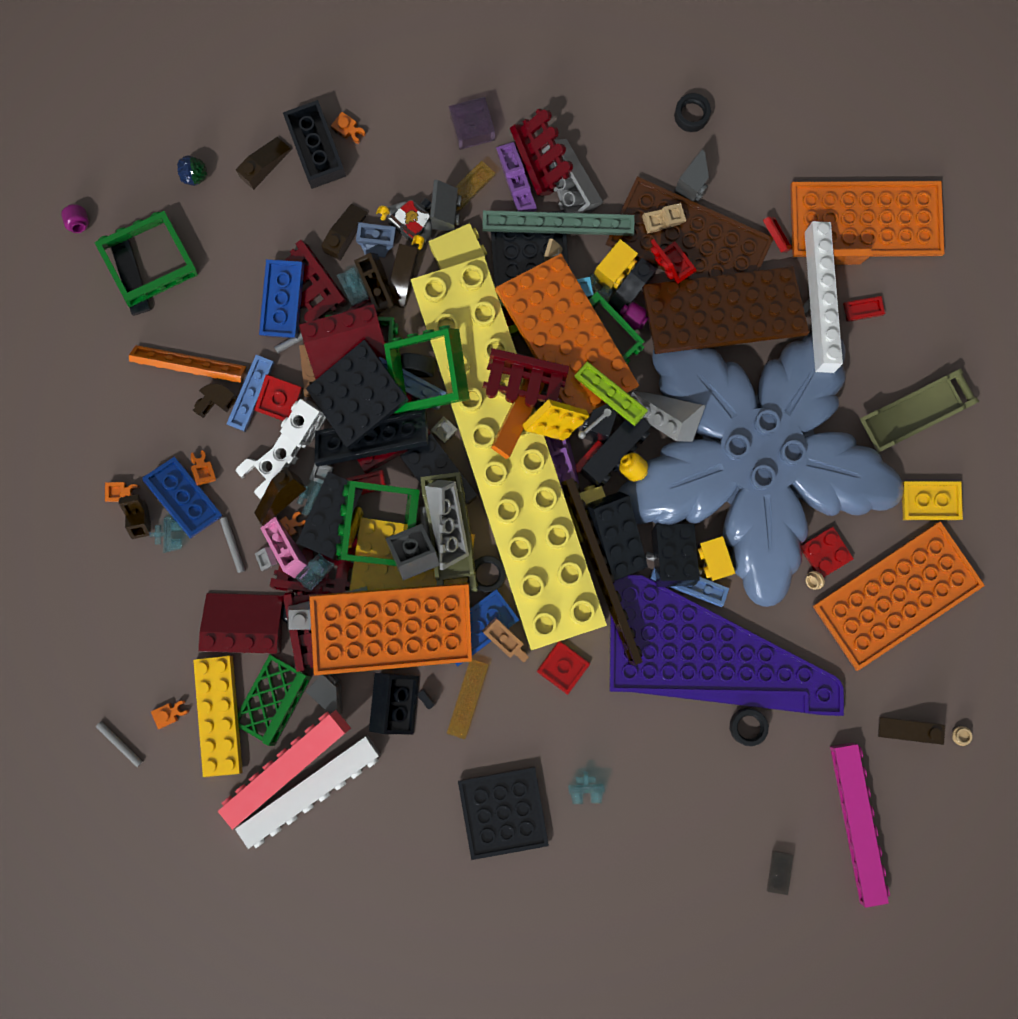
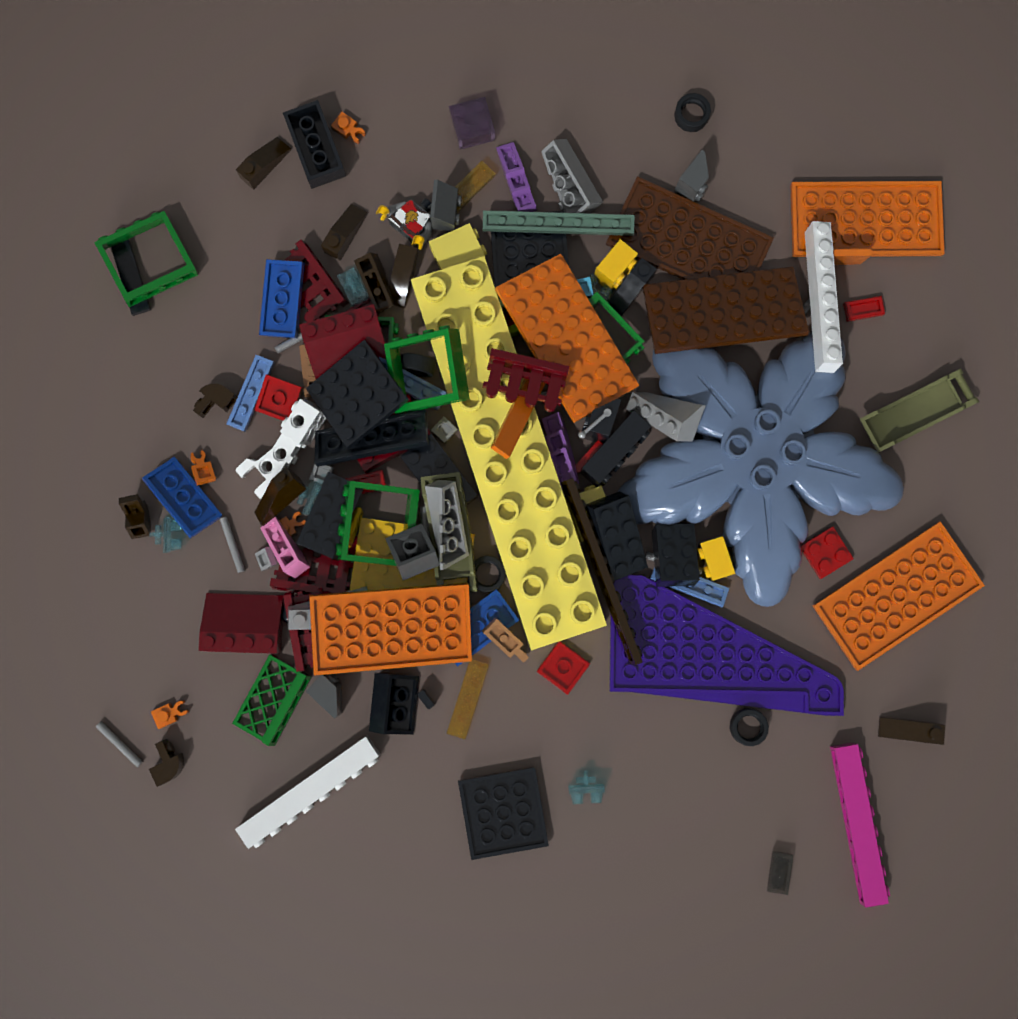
magenta head [61,204,89,233] -> none
orange plate [105,482,140,502] -> none
orange plate [129,345,246,383] -> none
piece [177,155,208,186] -> none
yellow plate [193,656,243,777] -> none
coral brick [218,710,351,830] -> none
clear light blue hips [296,553,334,590] -> none
sand blue slope [356,222,396,258] -> none
dark red fence [510,109,573,196] -> none
yellow plate [522,399,589,441] -> none
tan slope [544,238,562,262] -> none
lime tile [574,361,648,426] -> none
magenta head [619,302,648,330] -> none
yellow head [619,452,648,482] -> none
tan slope [642,203,686,234] -> none
red bracket [650,239,697,284] -> none
red tile [763,217,792,253] -> none
tan plate [805,571,825,590] -> none
yellow plate [902,481,963,520] -> none
tan plate [952,726,972,746] -> none
none -> dark brown brick [149,739,184,787]

